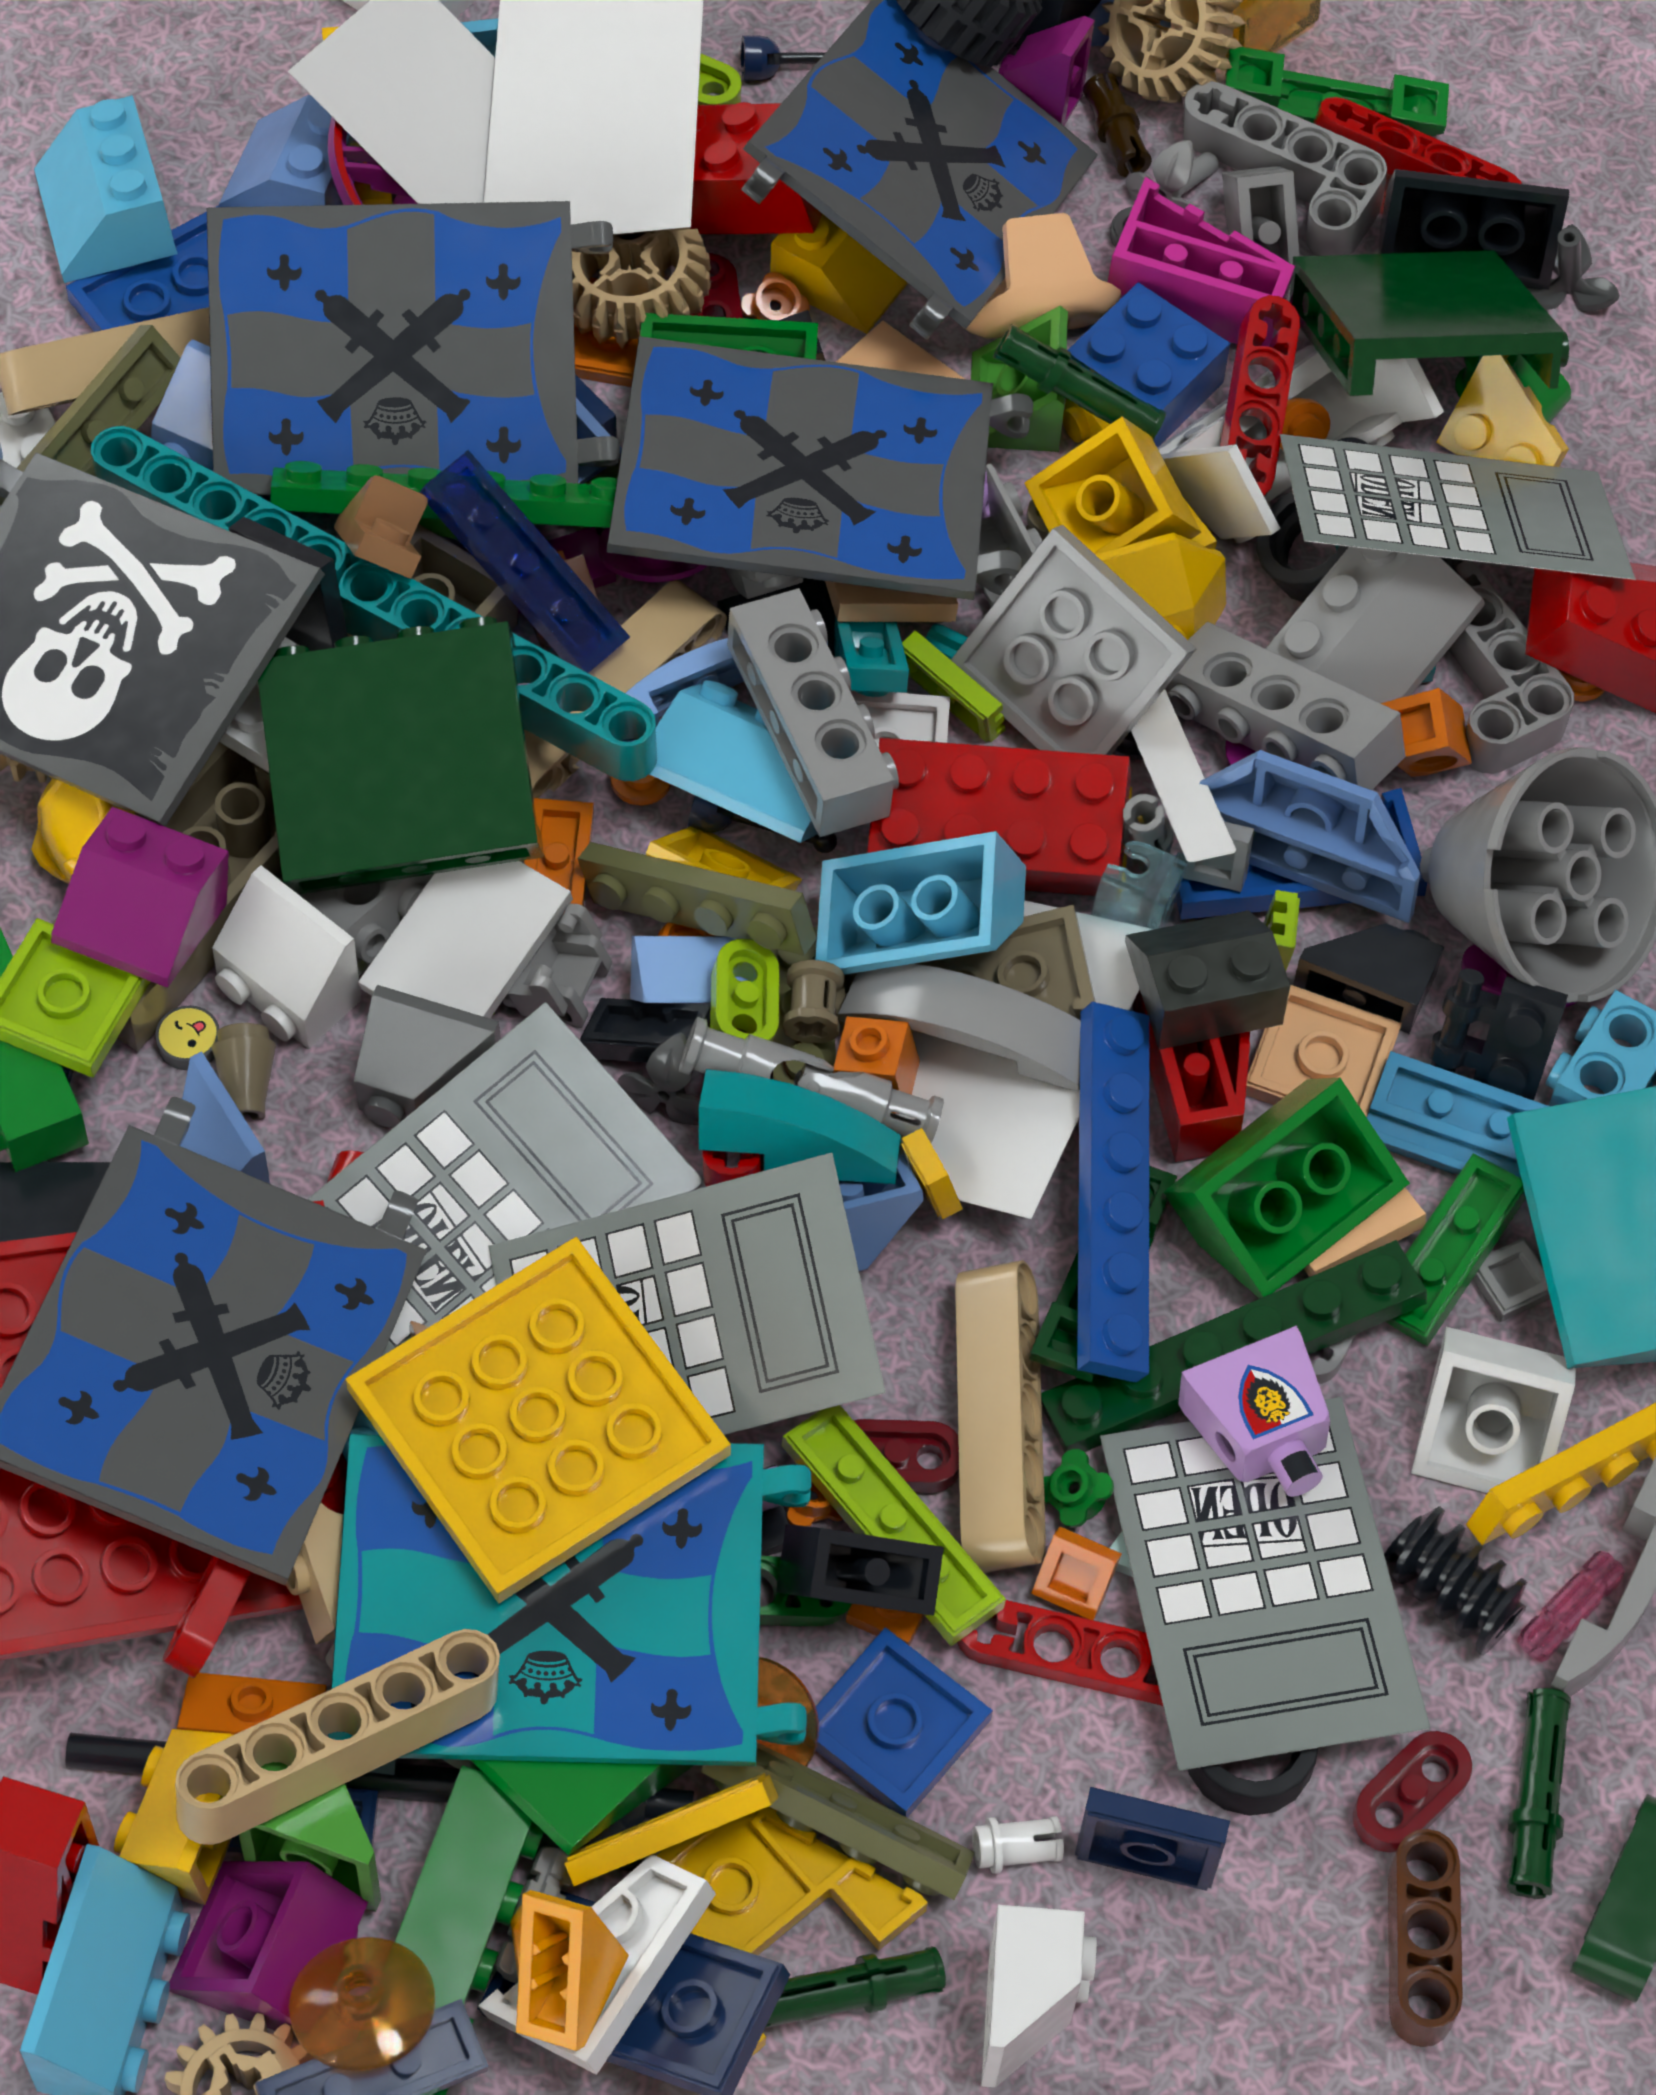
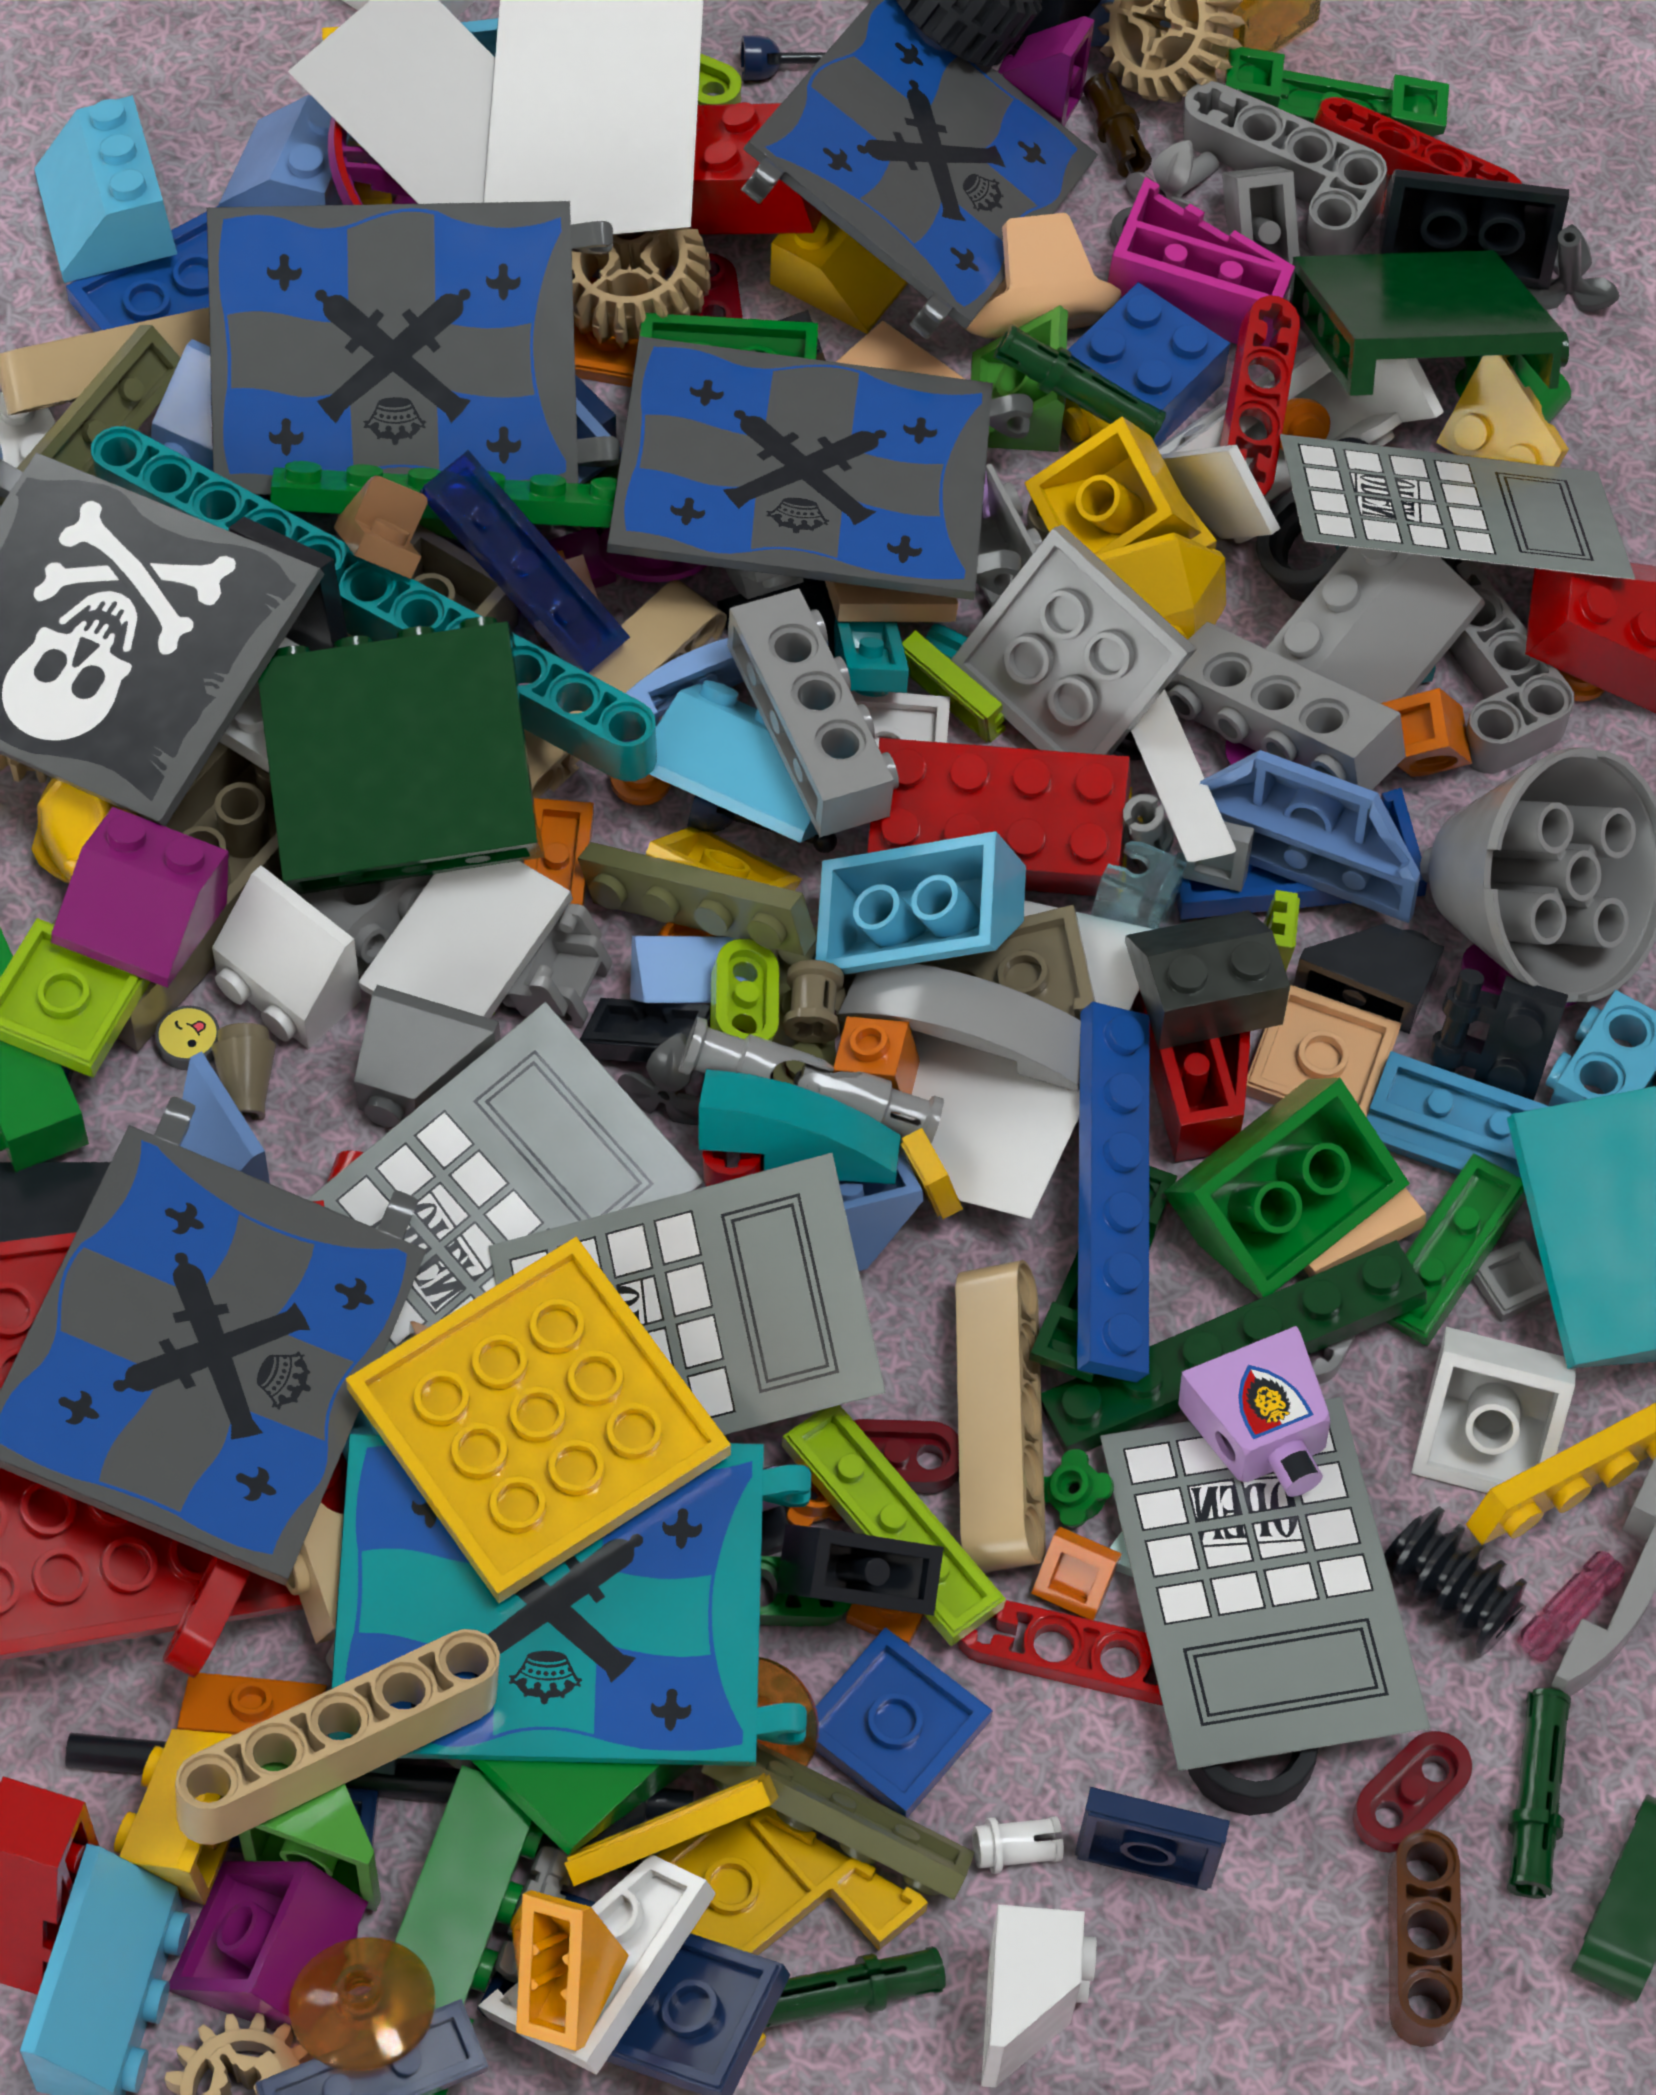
orange plate [741,272,810,320] -> none

